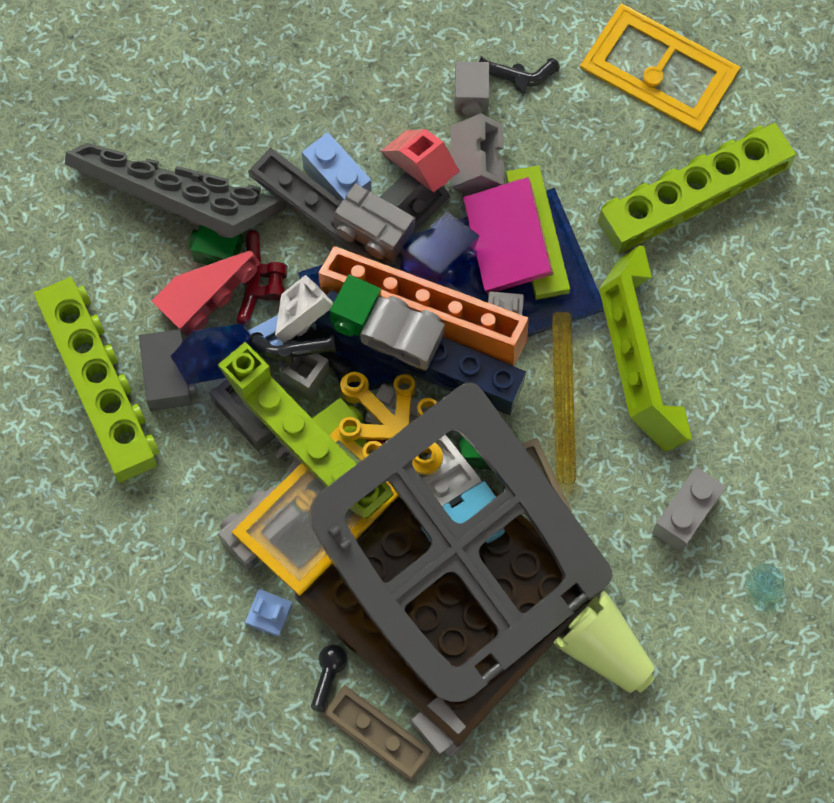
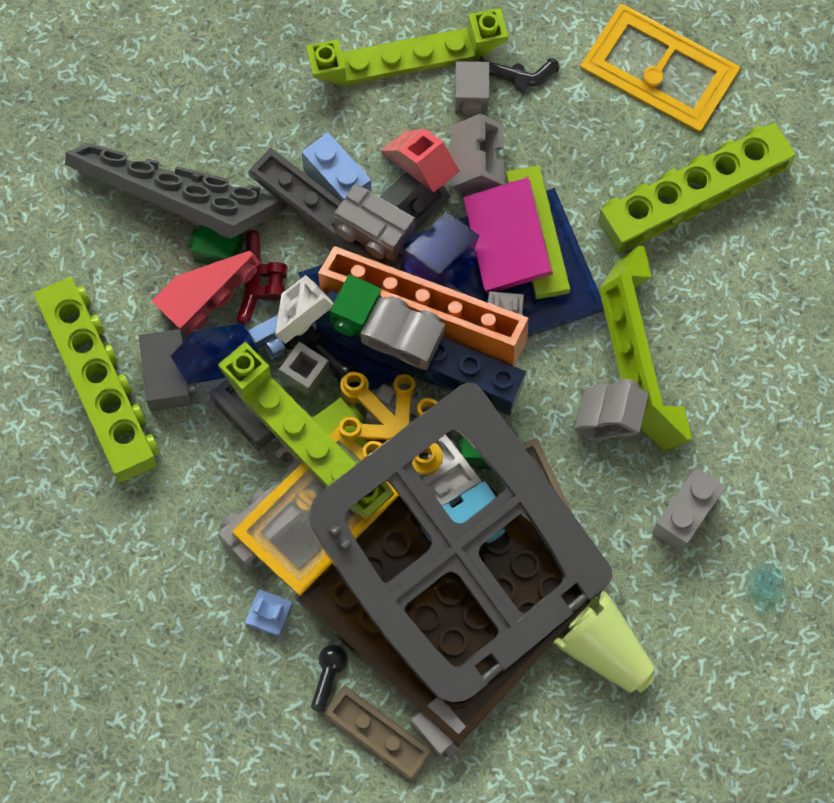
black piece [248,332,336,372] -> none
clear yellow axle [552,311,576,484] -> none
none -> lime slope [306,8,509,86]
none -> light grey brick [573,379,648,440]

